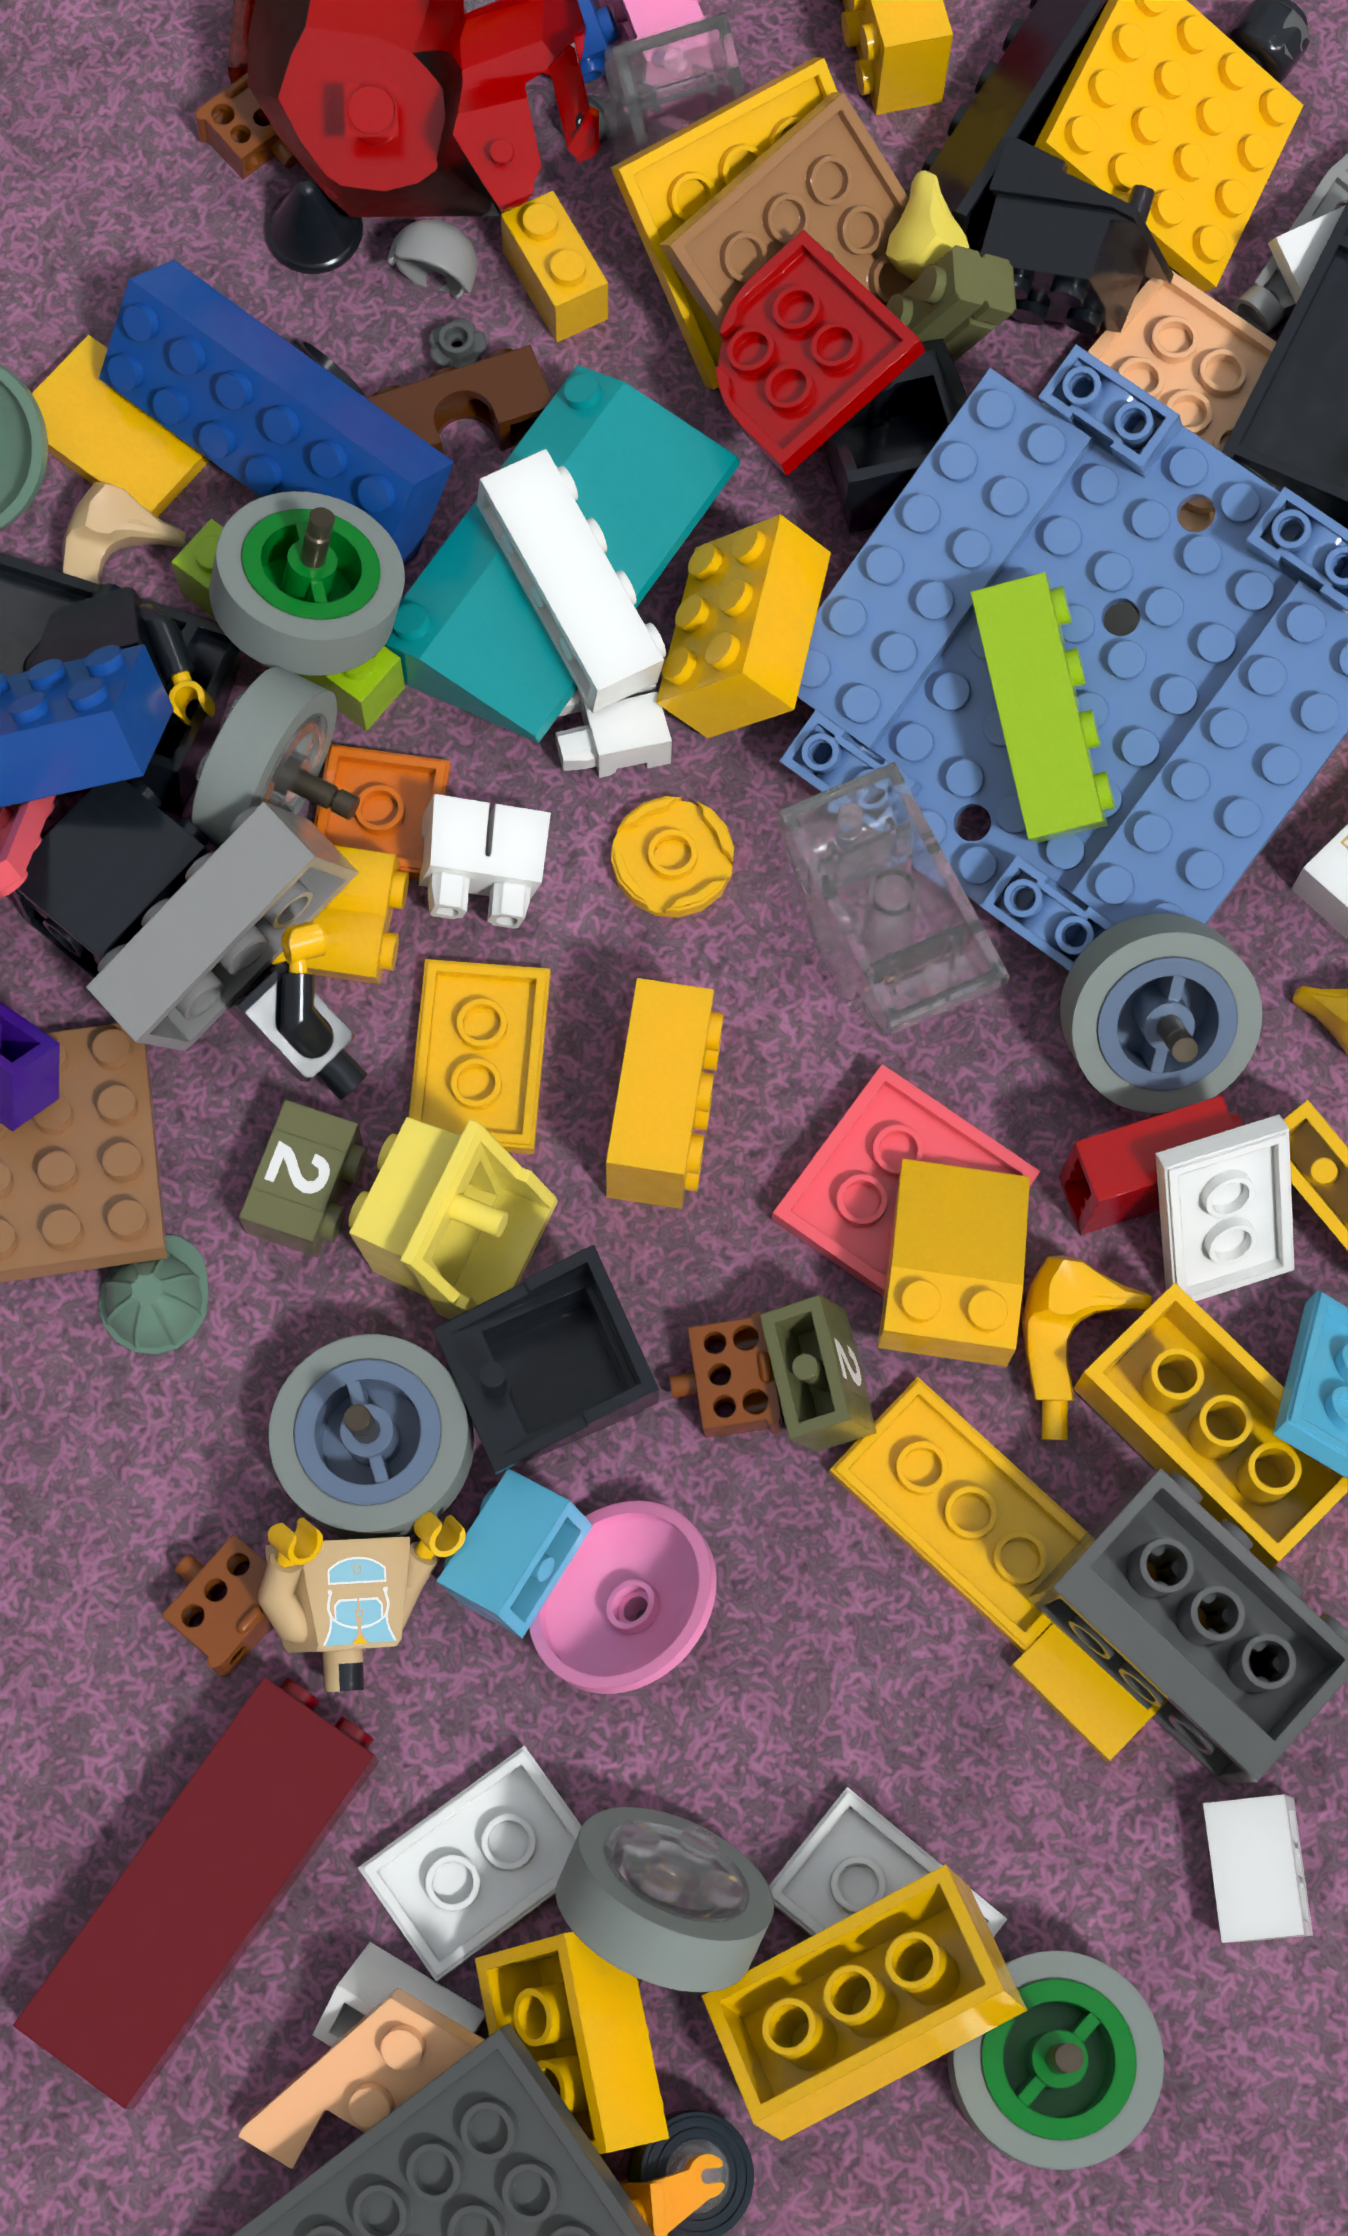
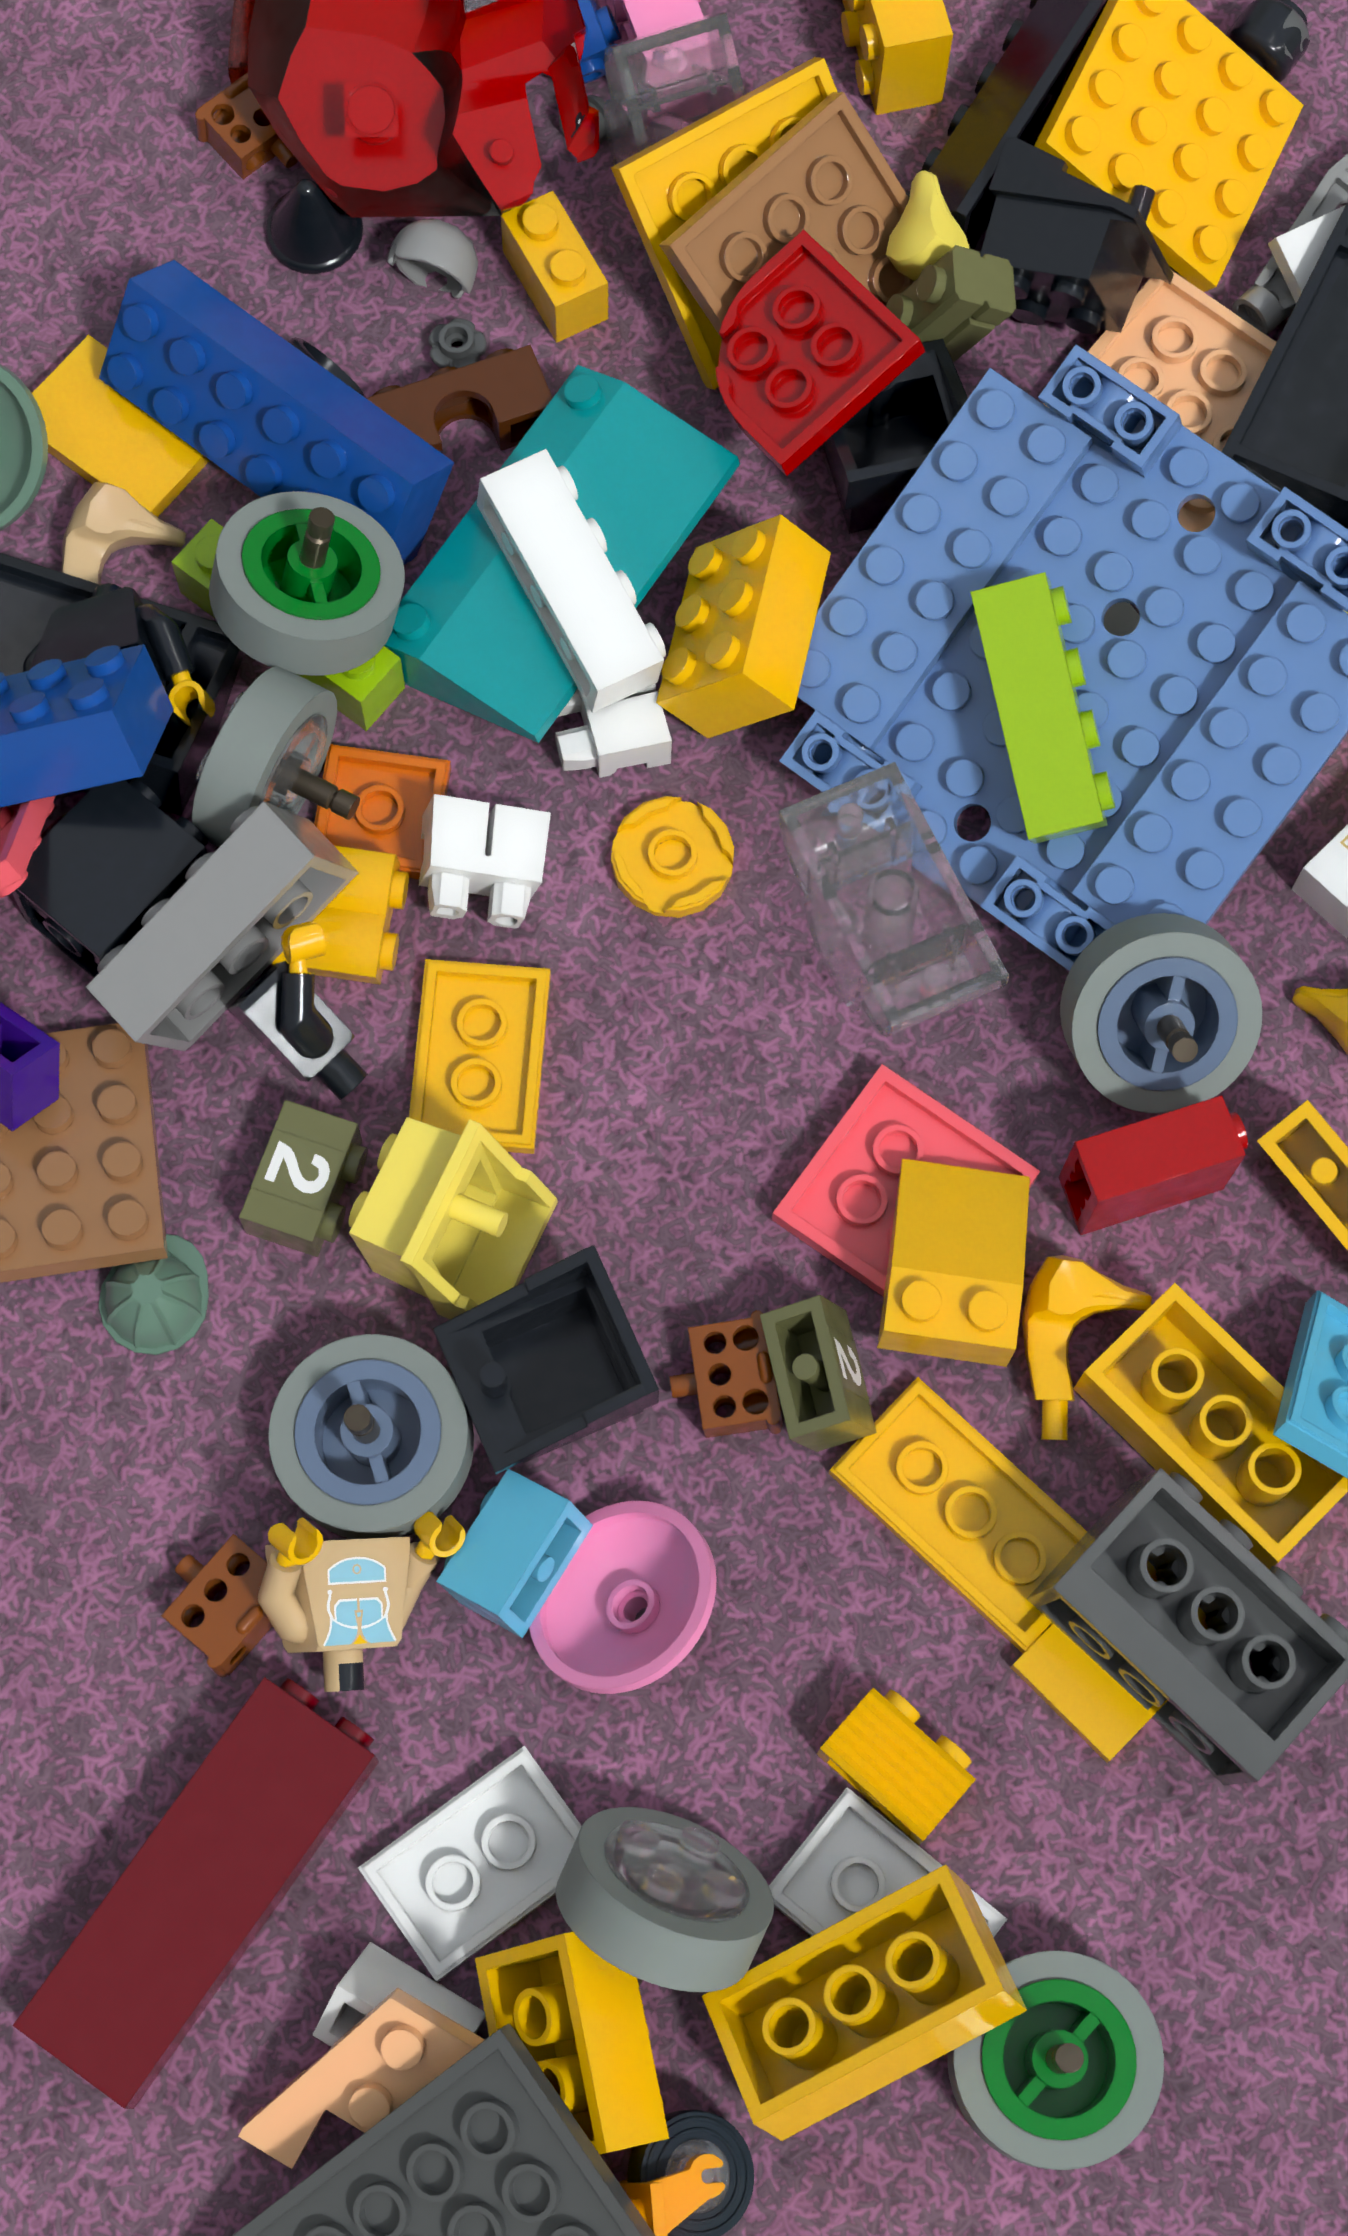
yellow brick [606,978,724,1209] -> none
white tile [1155,1114,1294,1302] -> none
white brick [1203,1794,1313,1943] -> none
none -> yellow brick [817,1687,976,1845]

